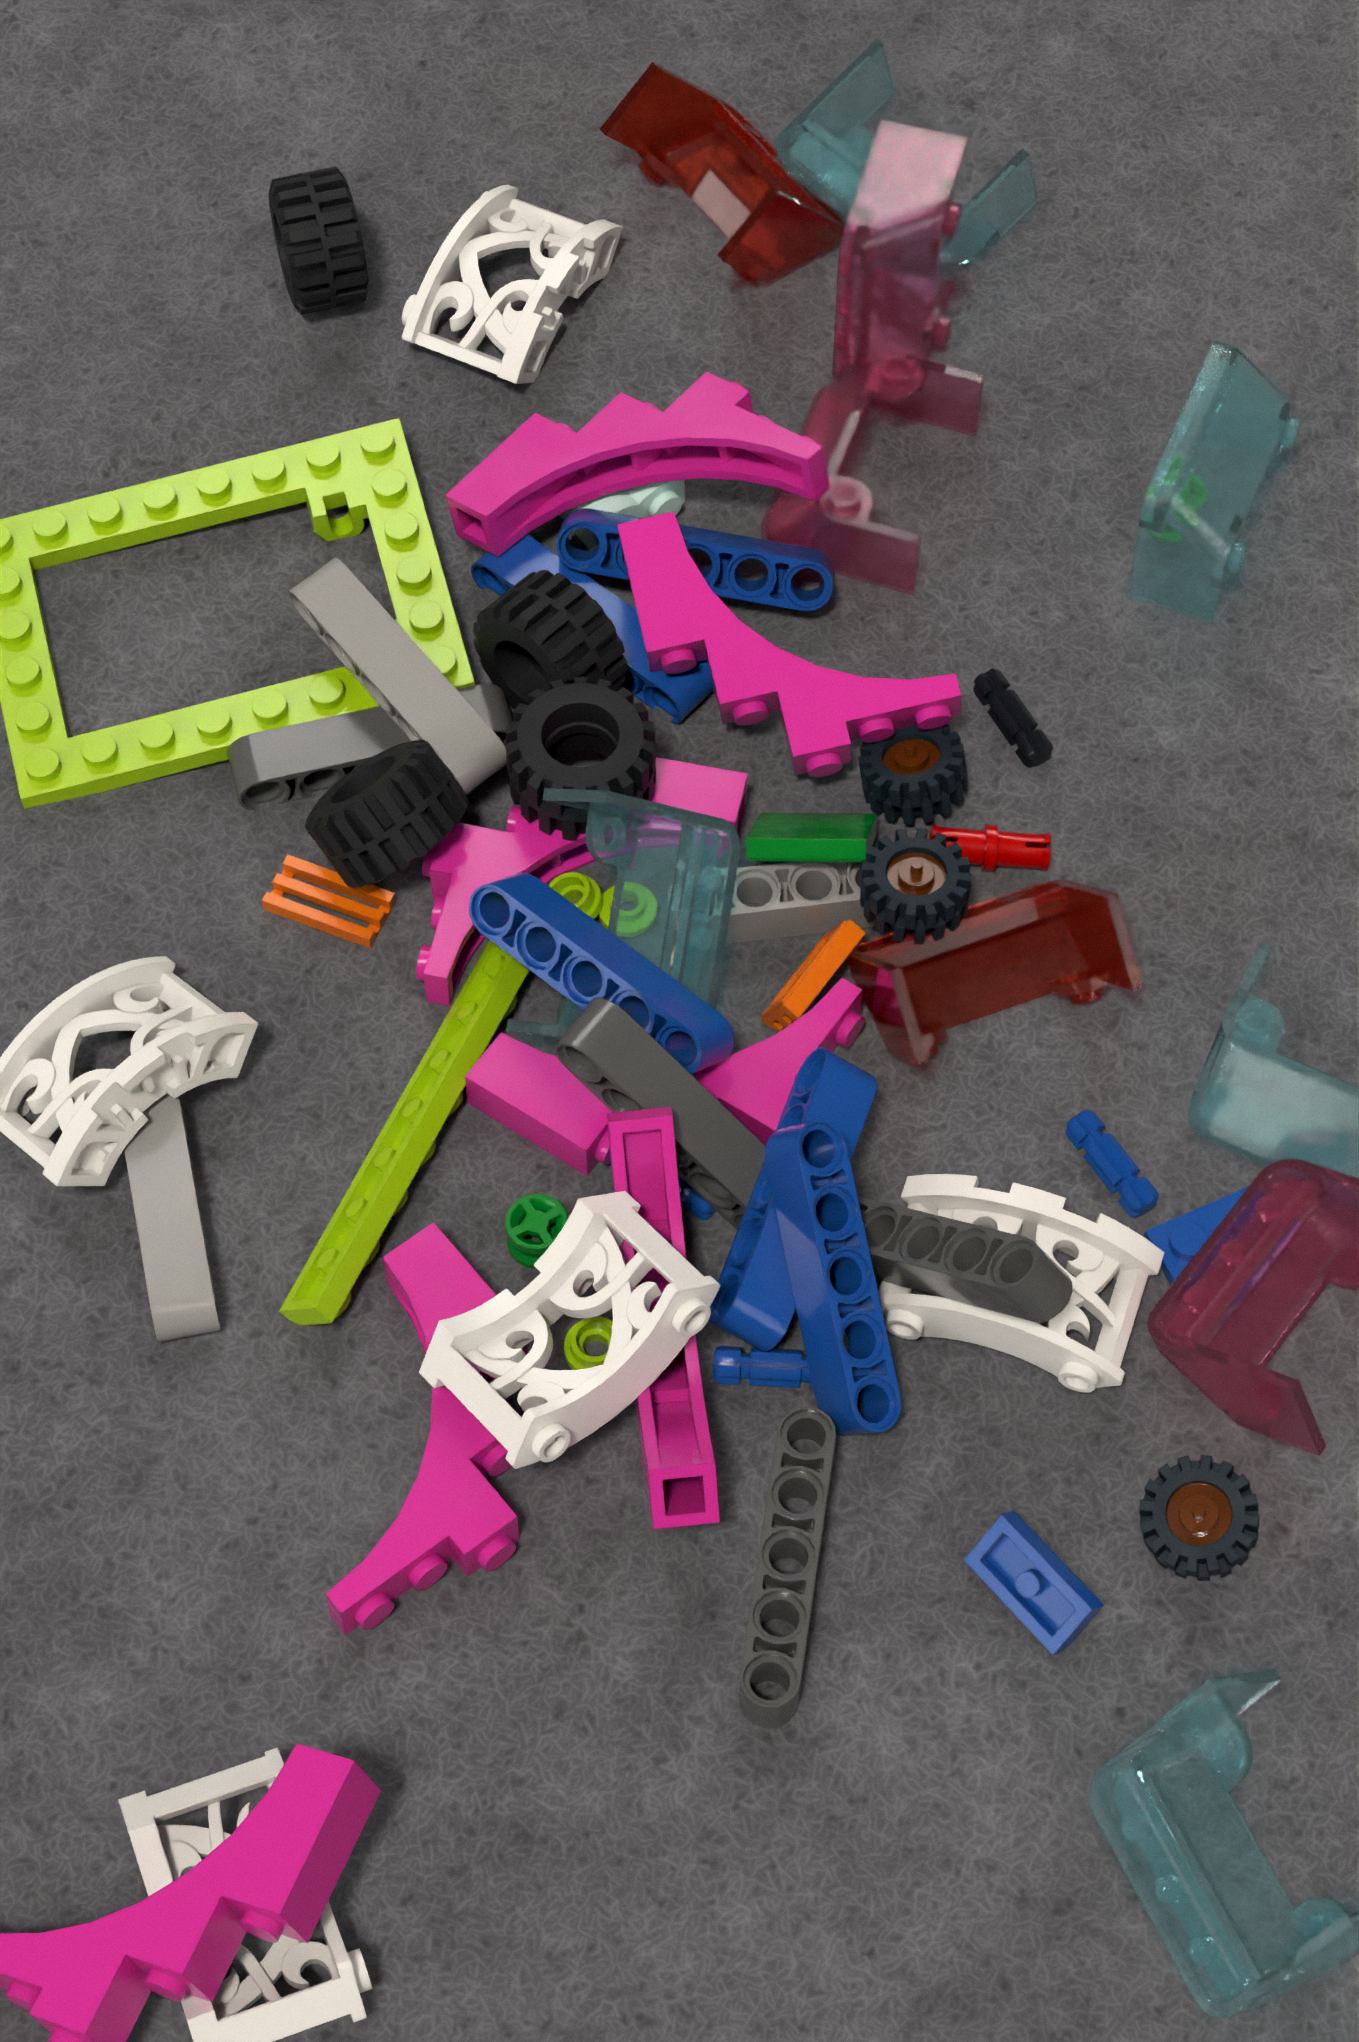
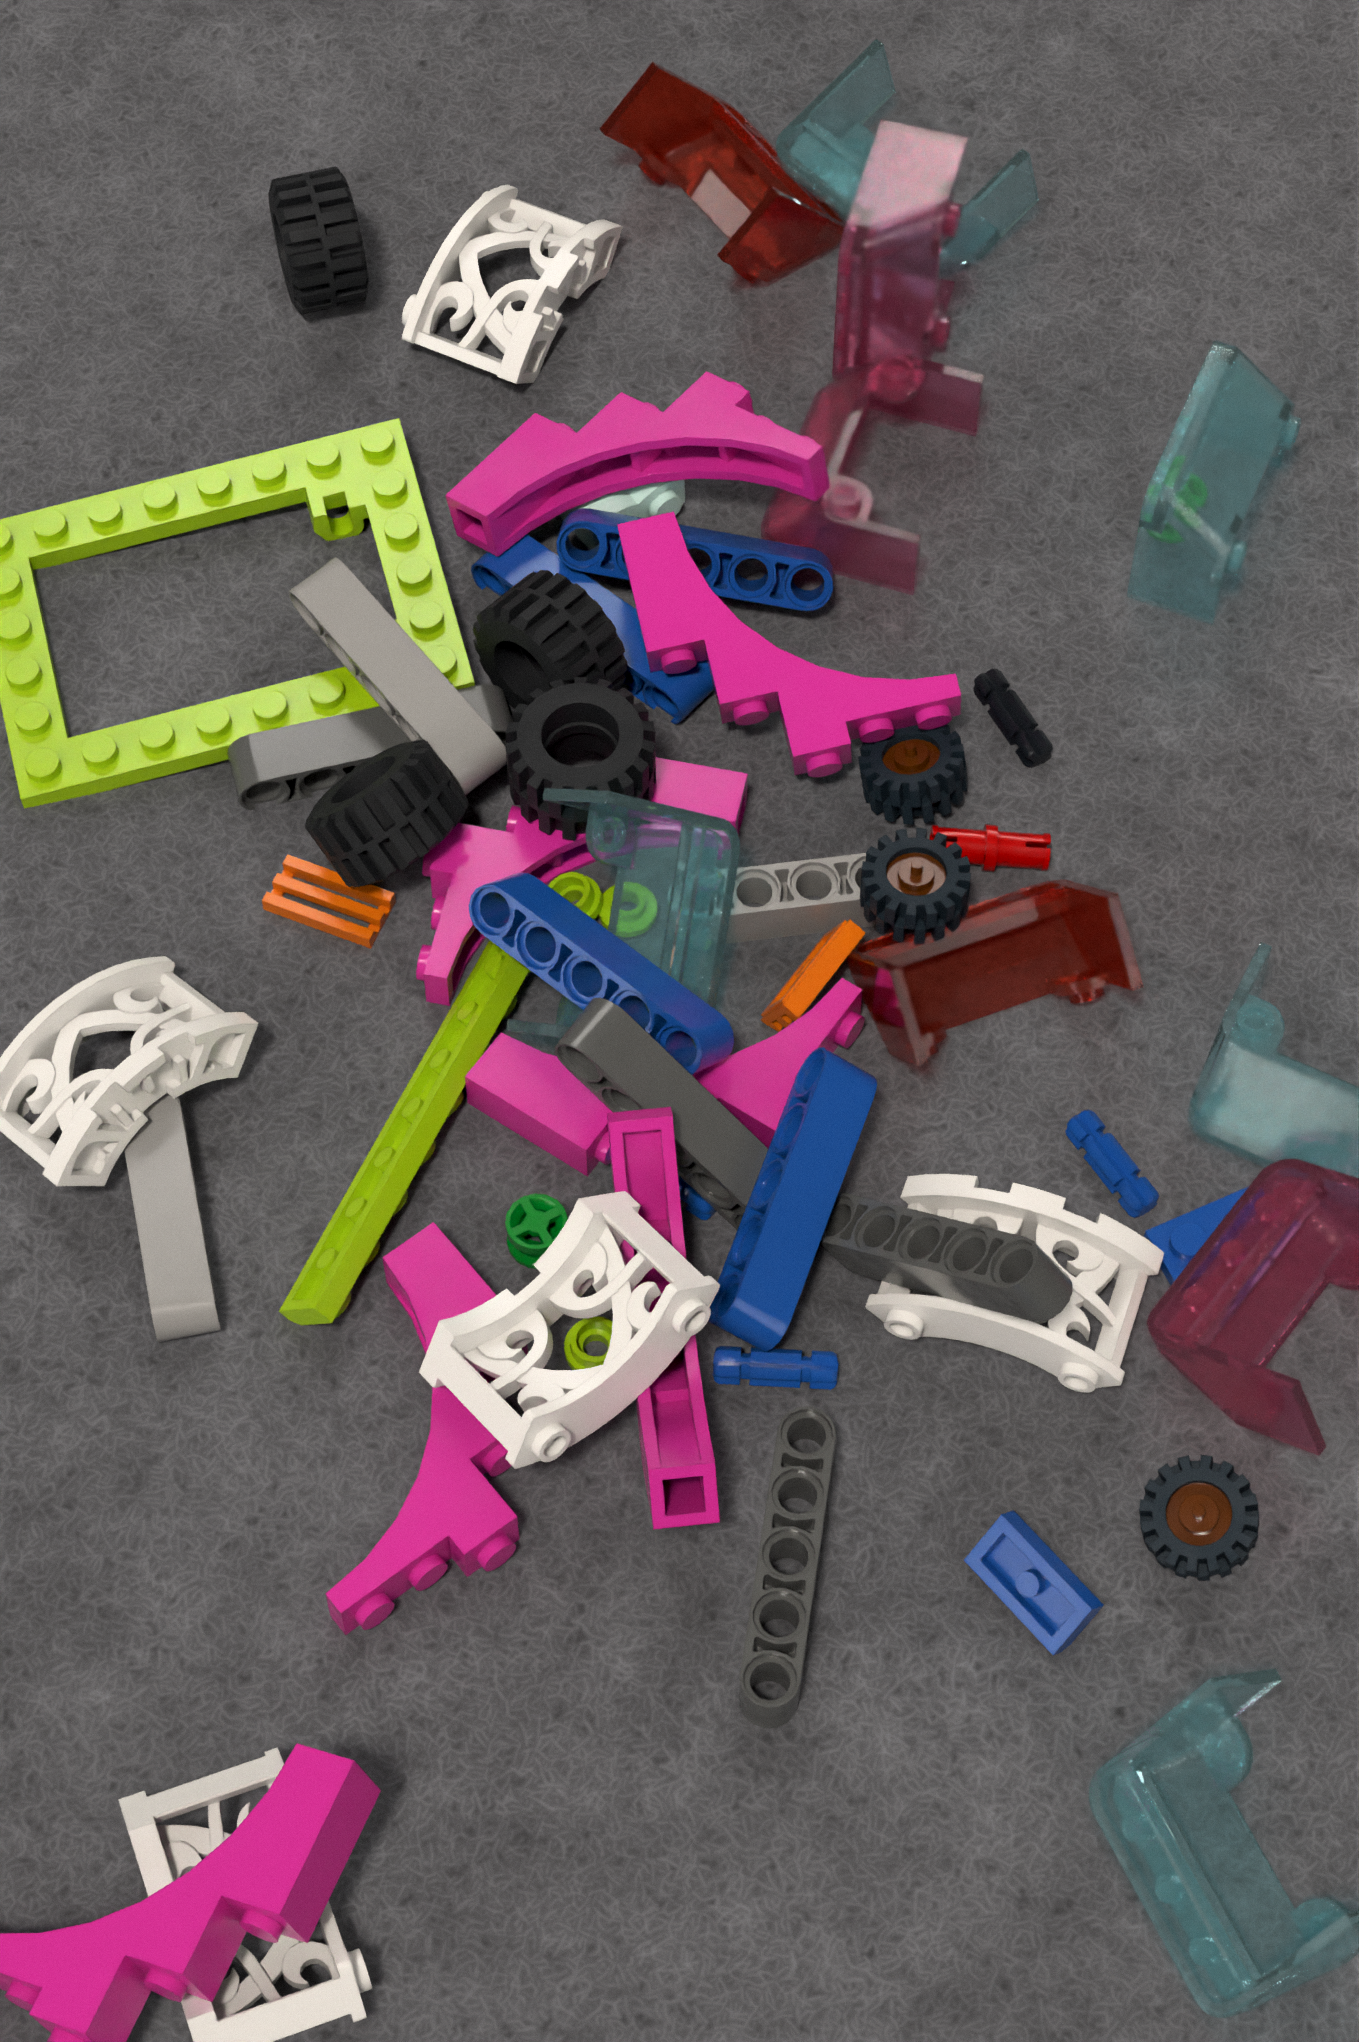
green tile [746,813,877,862] -> none
blue beam [764,1120,901,1436] -> none

